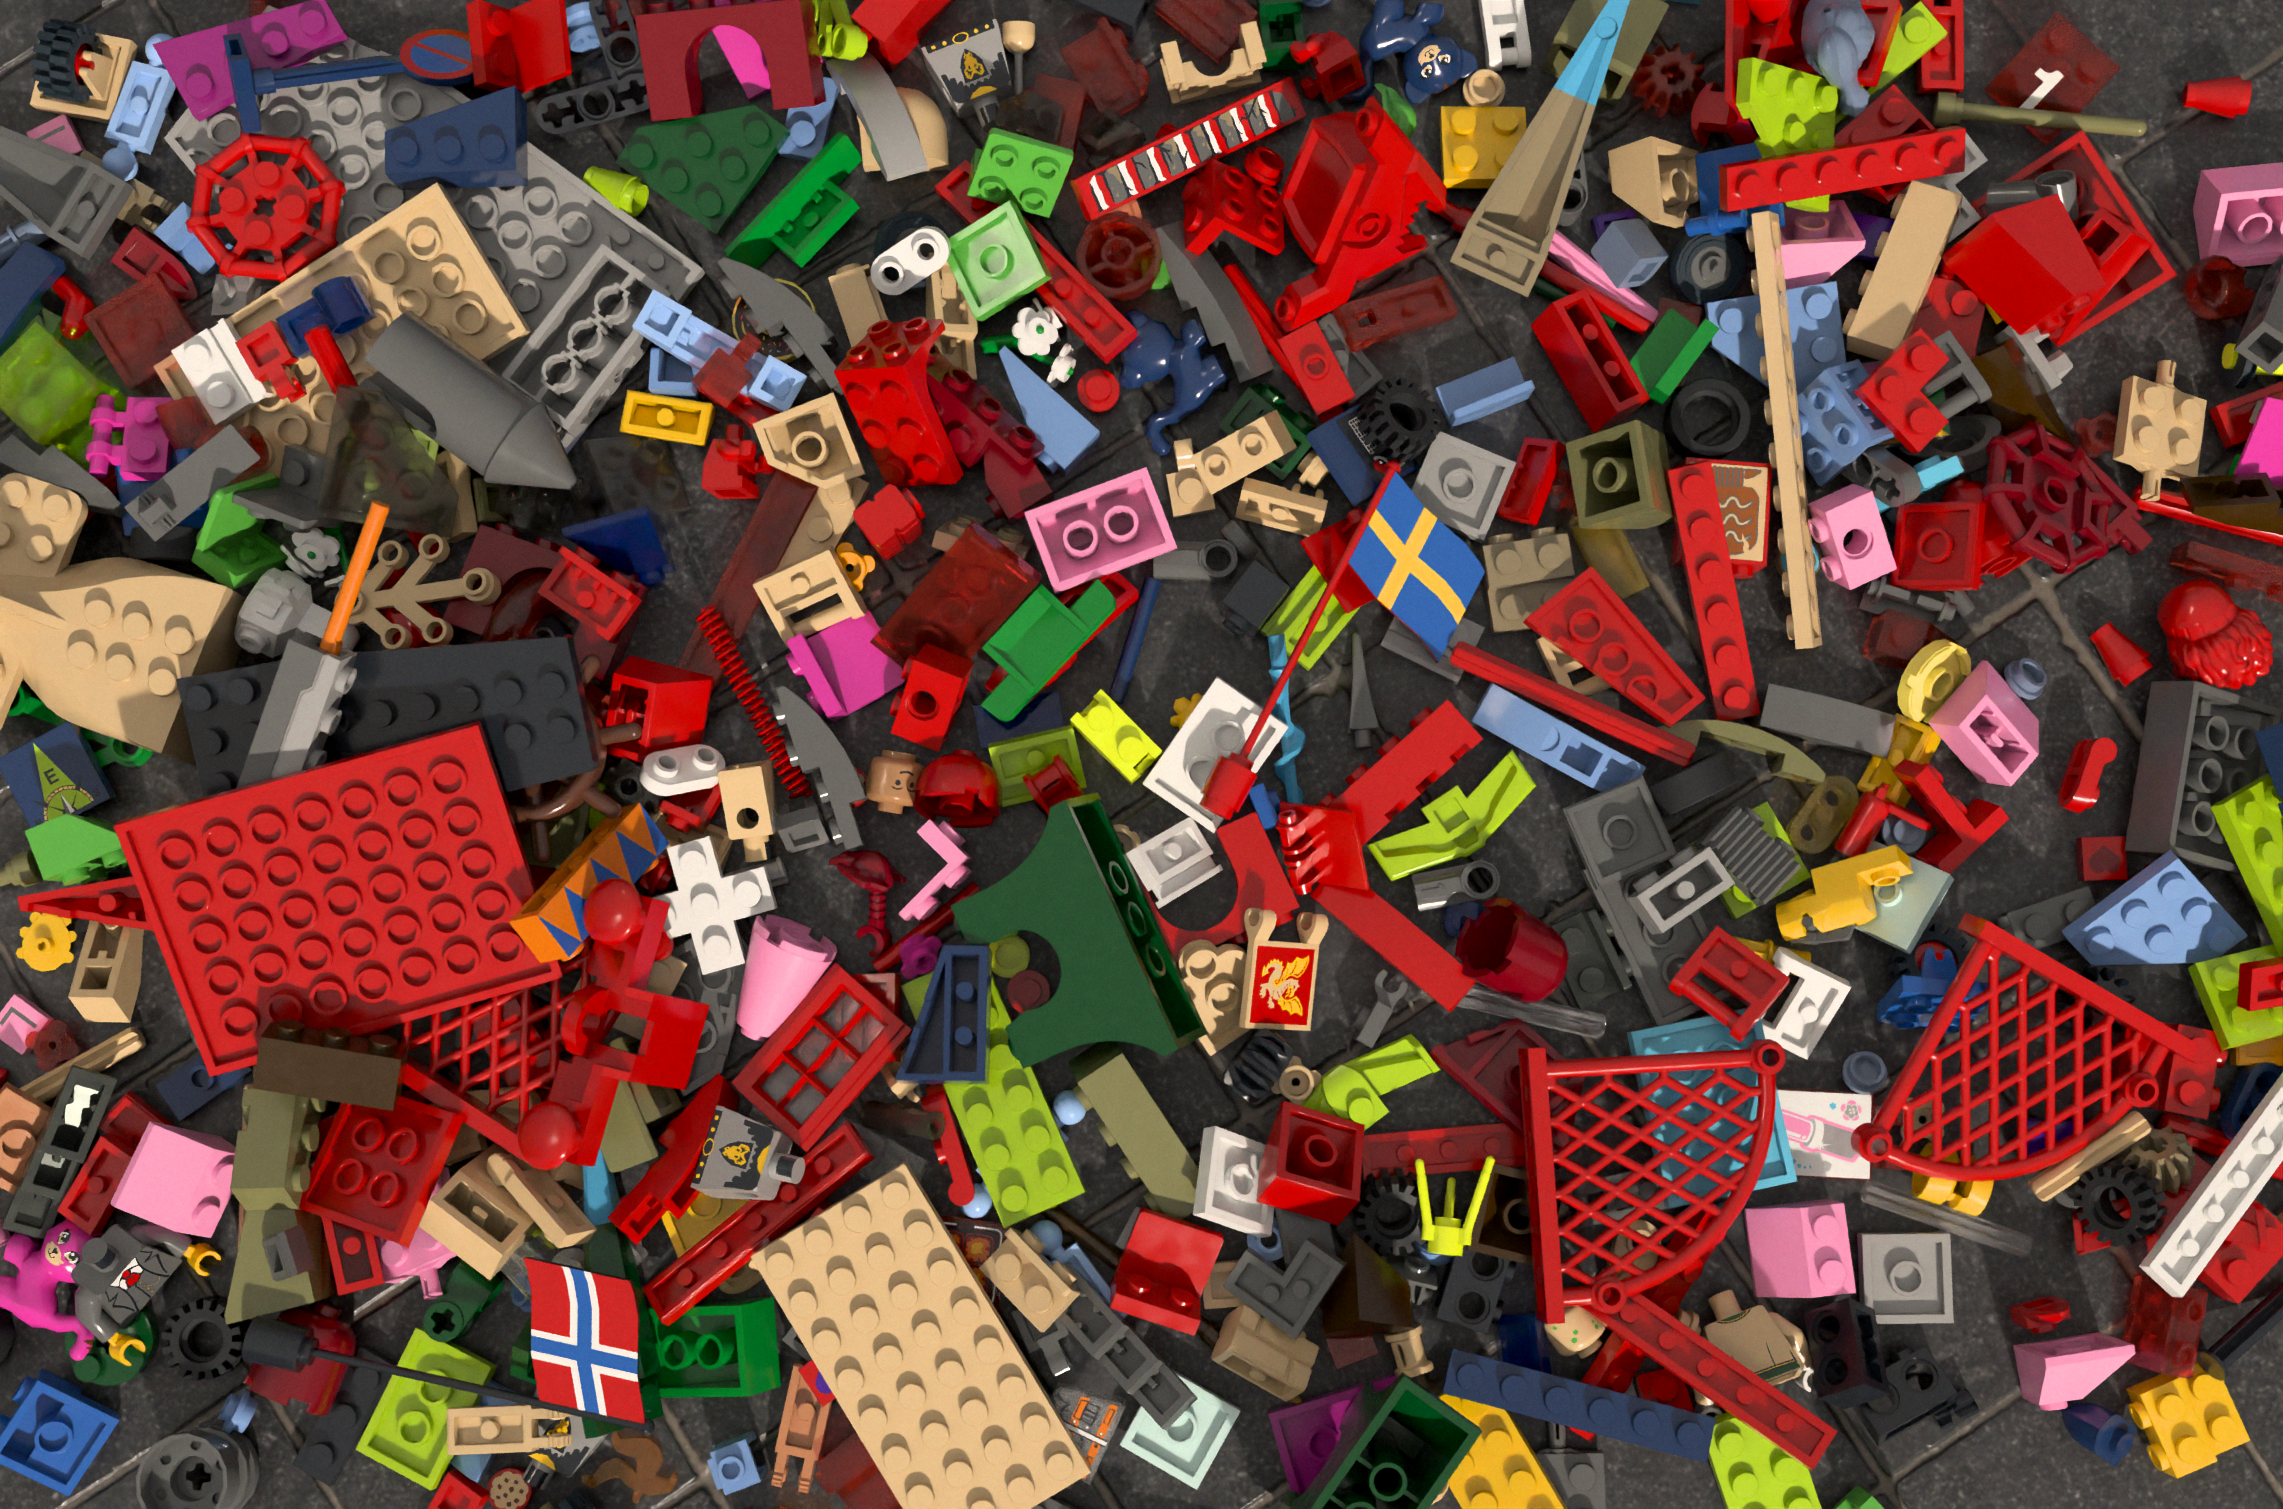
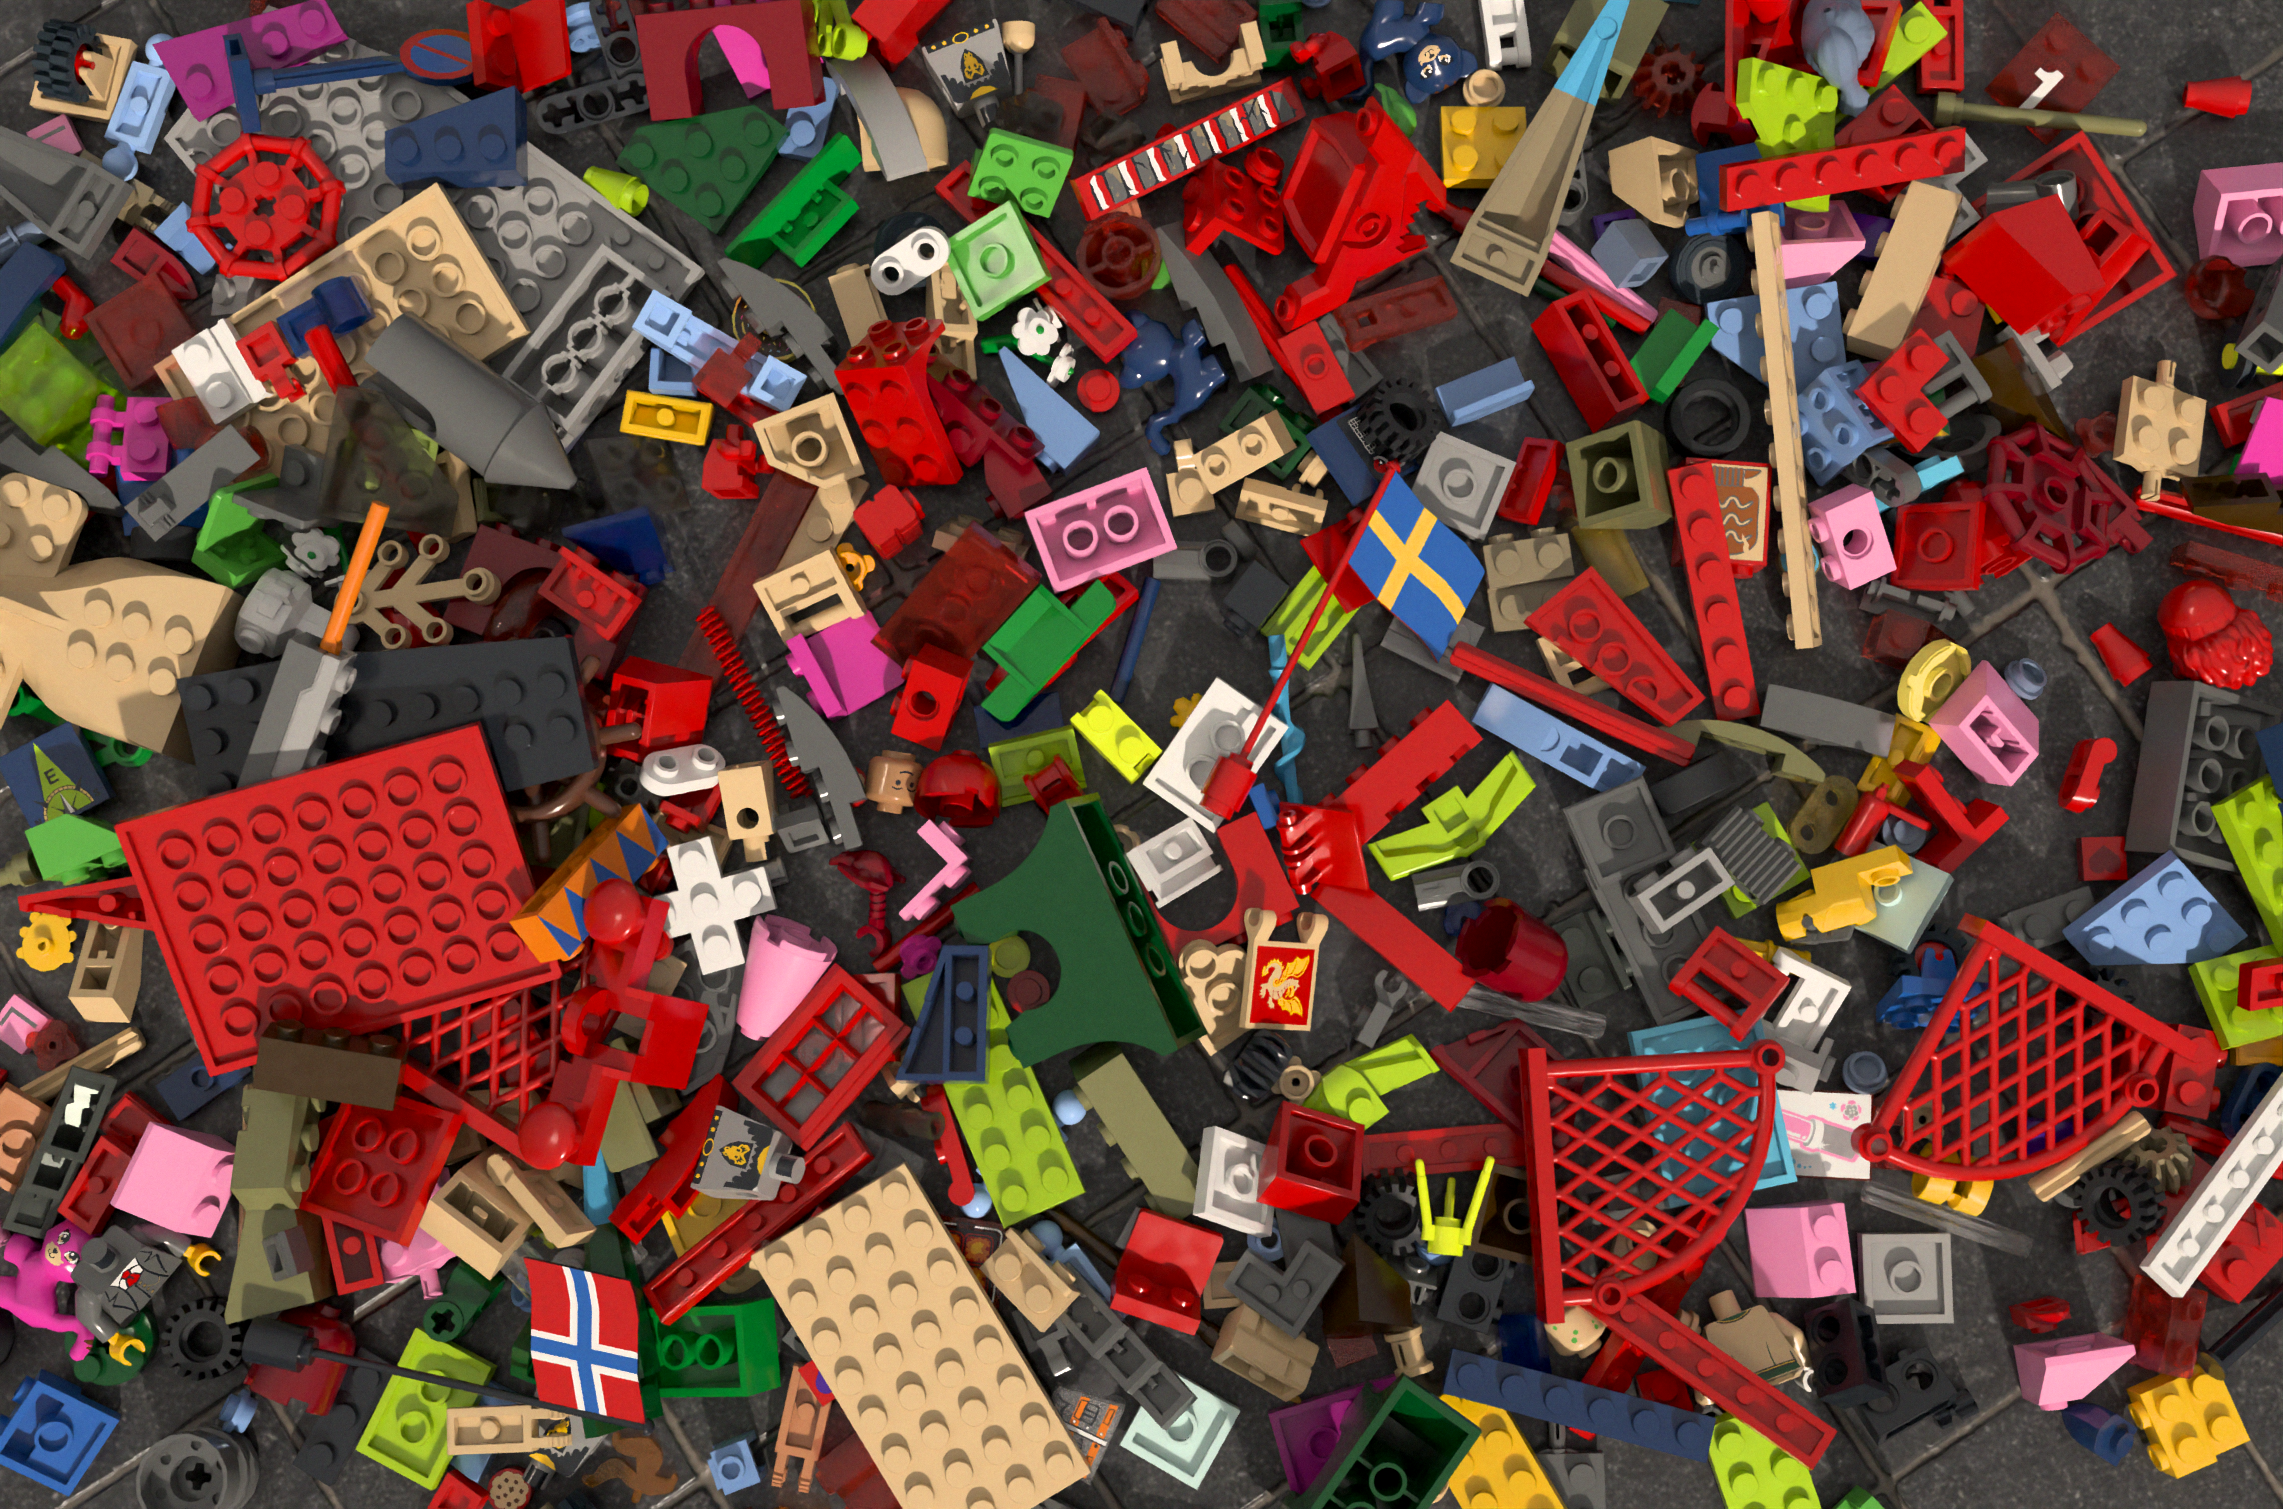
none -> light grey bracket [1774,1036,1837,1095]

